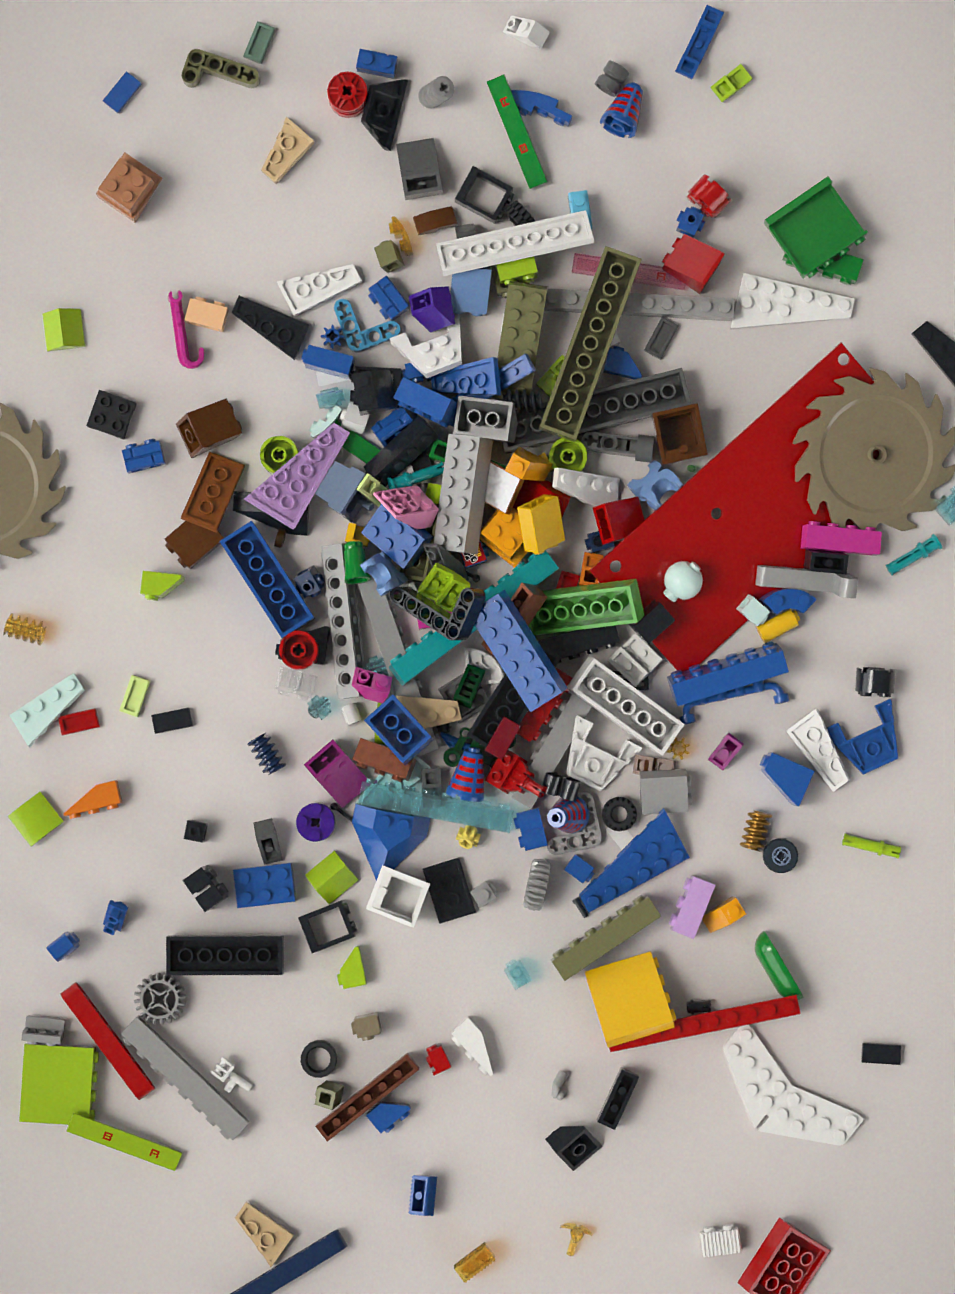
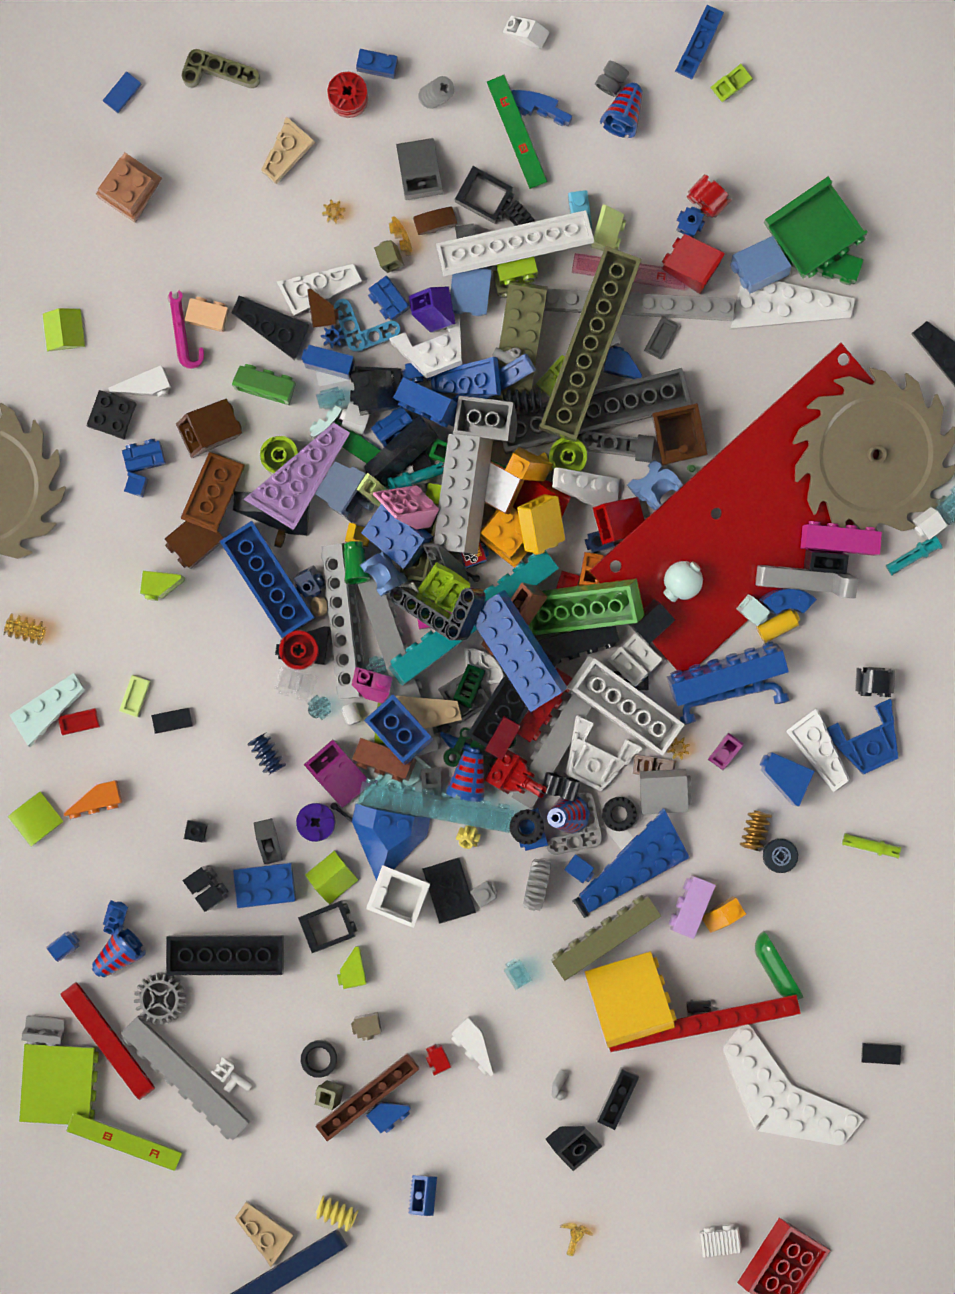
sand green tile [243,21,275,64] -> none
black wing [361,79,408,151] -> none
clear yellow brick [454,1242,495,1283] -> none
none -> blue cone [92,926,146,978]
none -> white slope [108,365,172,397]
none -> blue panel [124,472,149,498]
none -> bright green slope [232,364,296,406]
none -> reddish brown slope [307,288,339,328]
none -> tan tile [310,597,327,616]
none -> light yellow piece [316,1195,359,1232]
none -> clear yellow gear [322,199,346,224]
none -> light grey arm [492,347,521,363]
none -> black tyre [509,809,545,845]
none -> yellowish green slope [591,204,626,251]
none -> medium blue brick [730,236,792,294]
none -> white brick [913,507,947,540]

